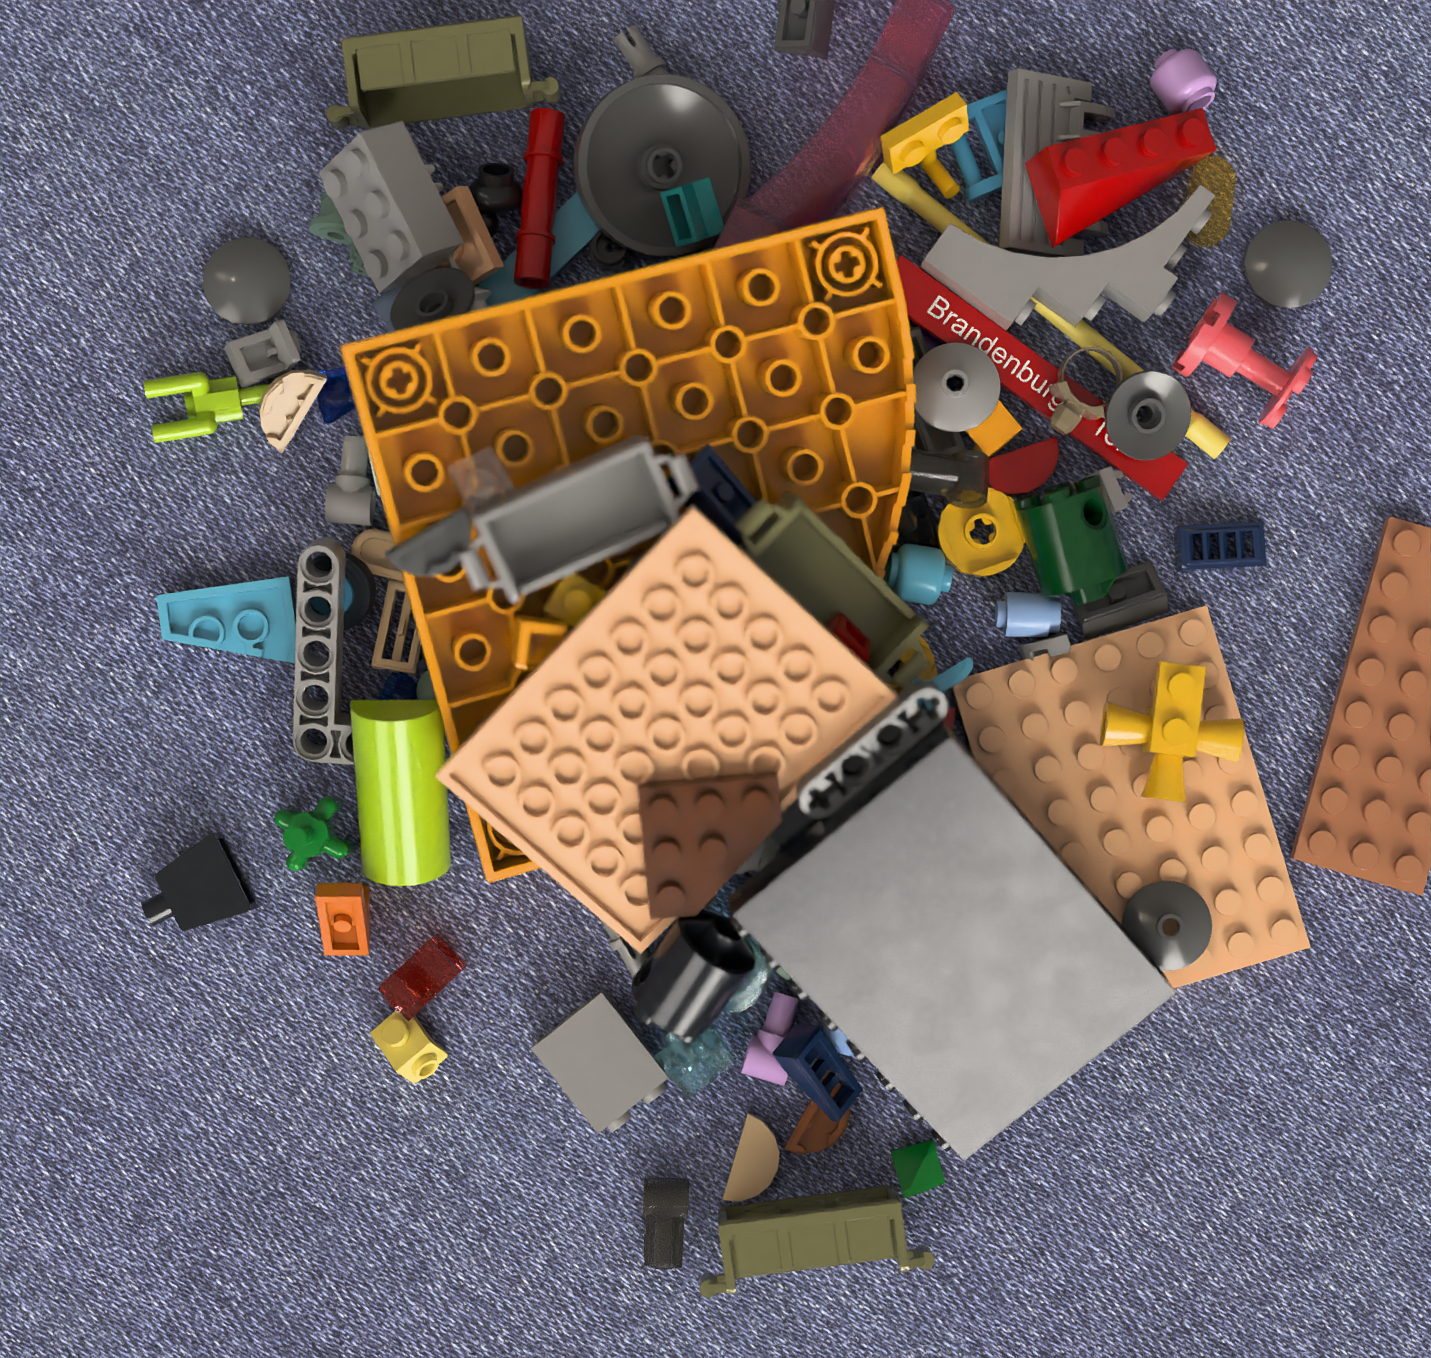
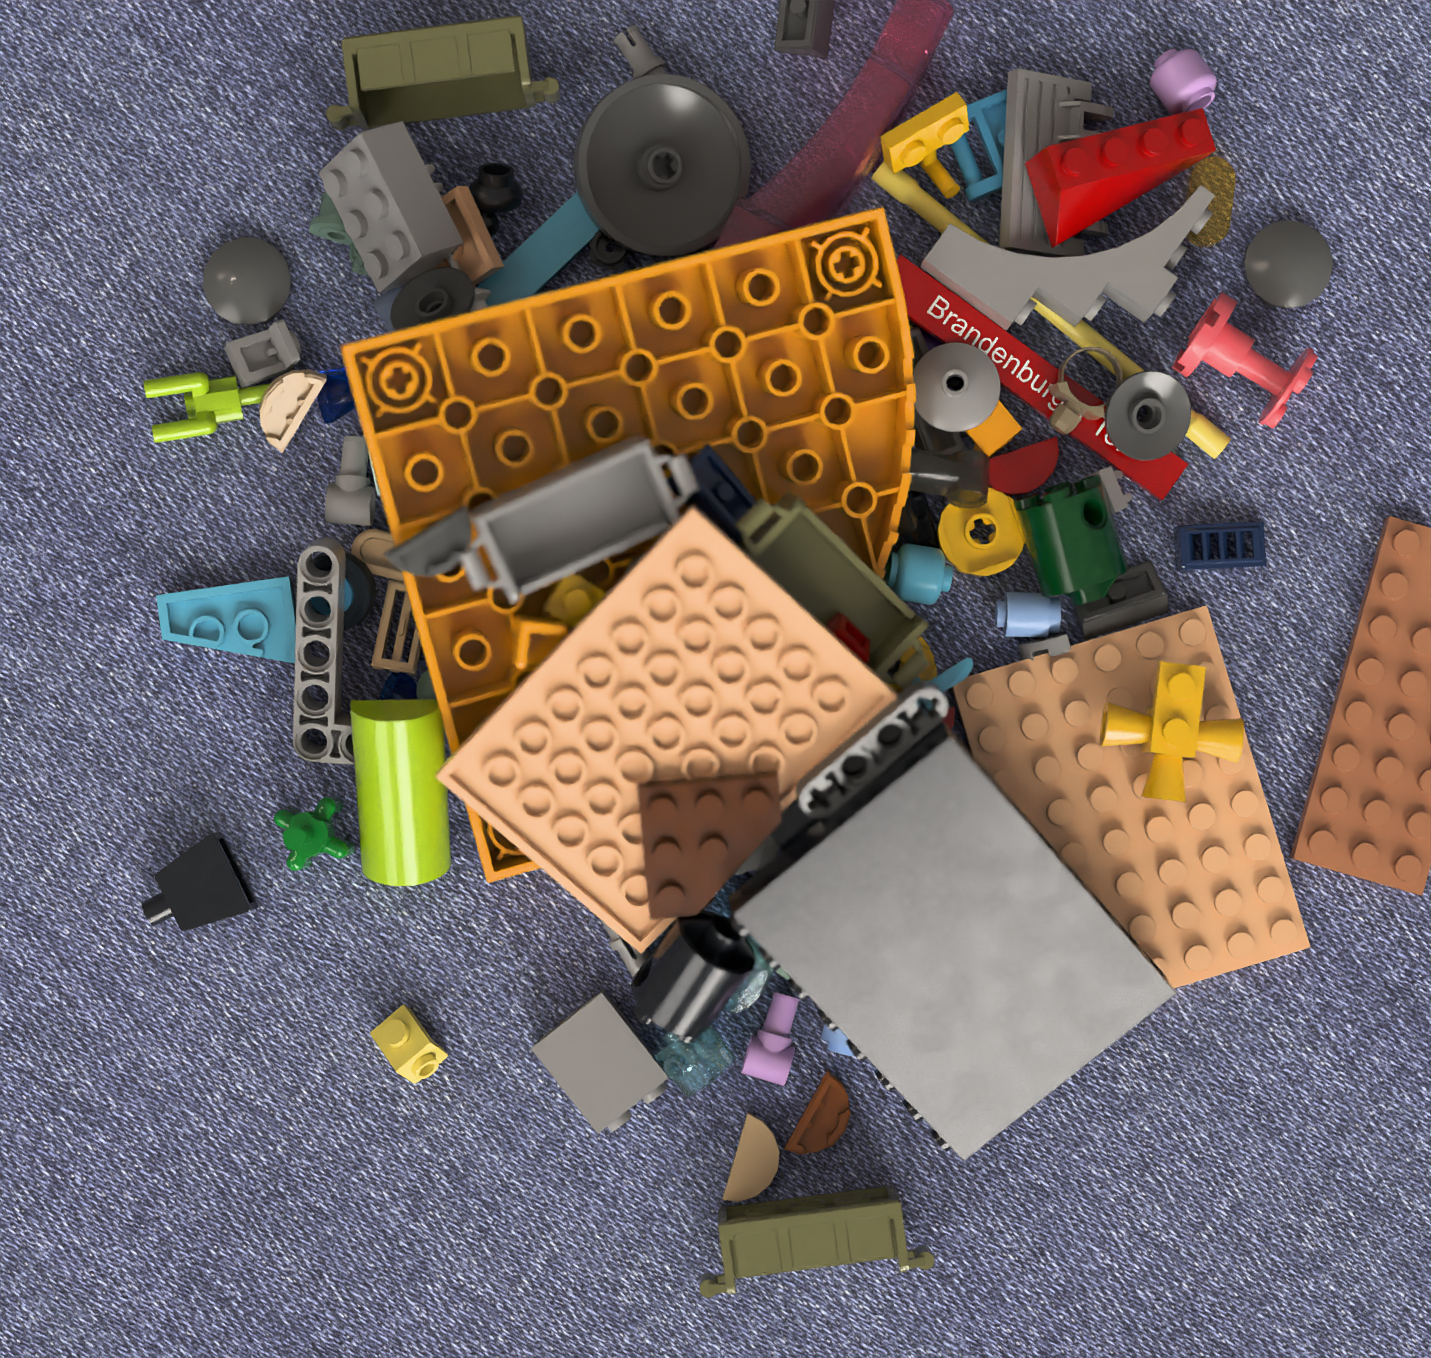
orange slope [315,882,370,956] -> none
clear red brick [378,933,468,1022] -> none
clear plate [449,447,513,512] -> none
red piece [513,108,565,290] -> none
clear smoke piece [643,1177,689,1269] -> none
teal piece [660,177,726,247] -> none
dark blue slope [772,1024,863,1122] -> none
green slope [890,1139,945,1198] -> none
dark grey dish [1122,881,1212,971] -> none

